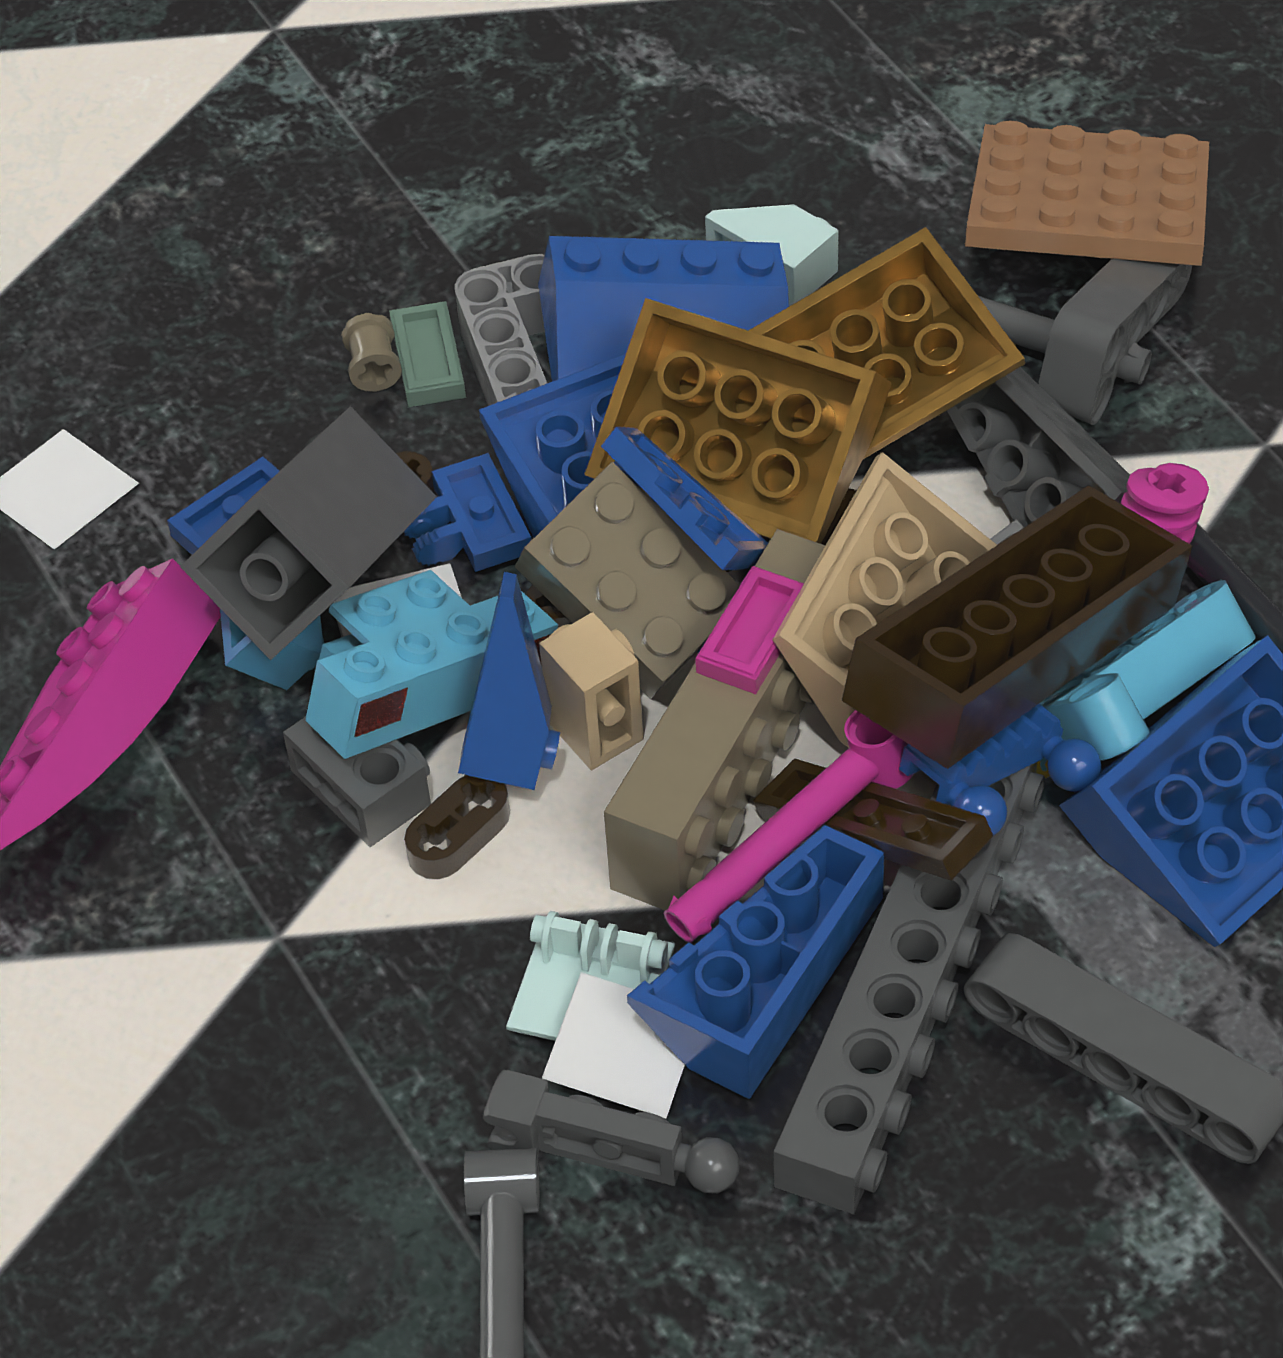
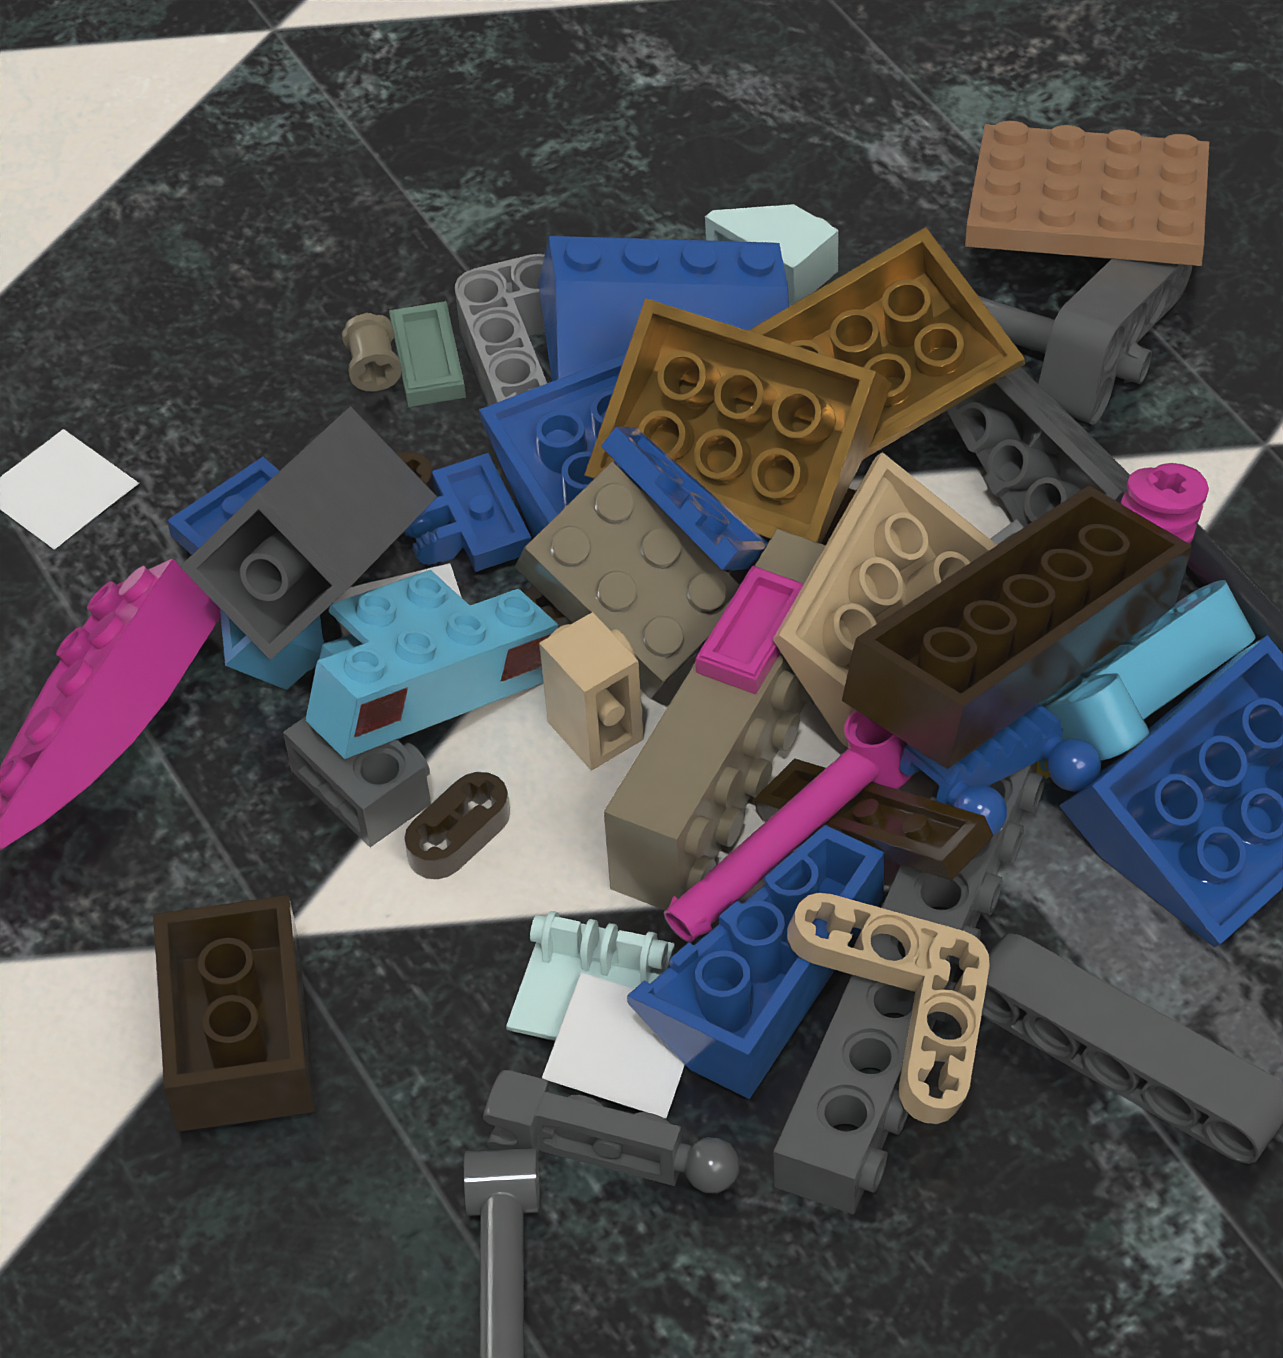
blue slope [458,572,560,790] -> none
none -> dark brown brick [153,895,315,1132]
none -> tan beam [787,893,990,1124]

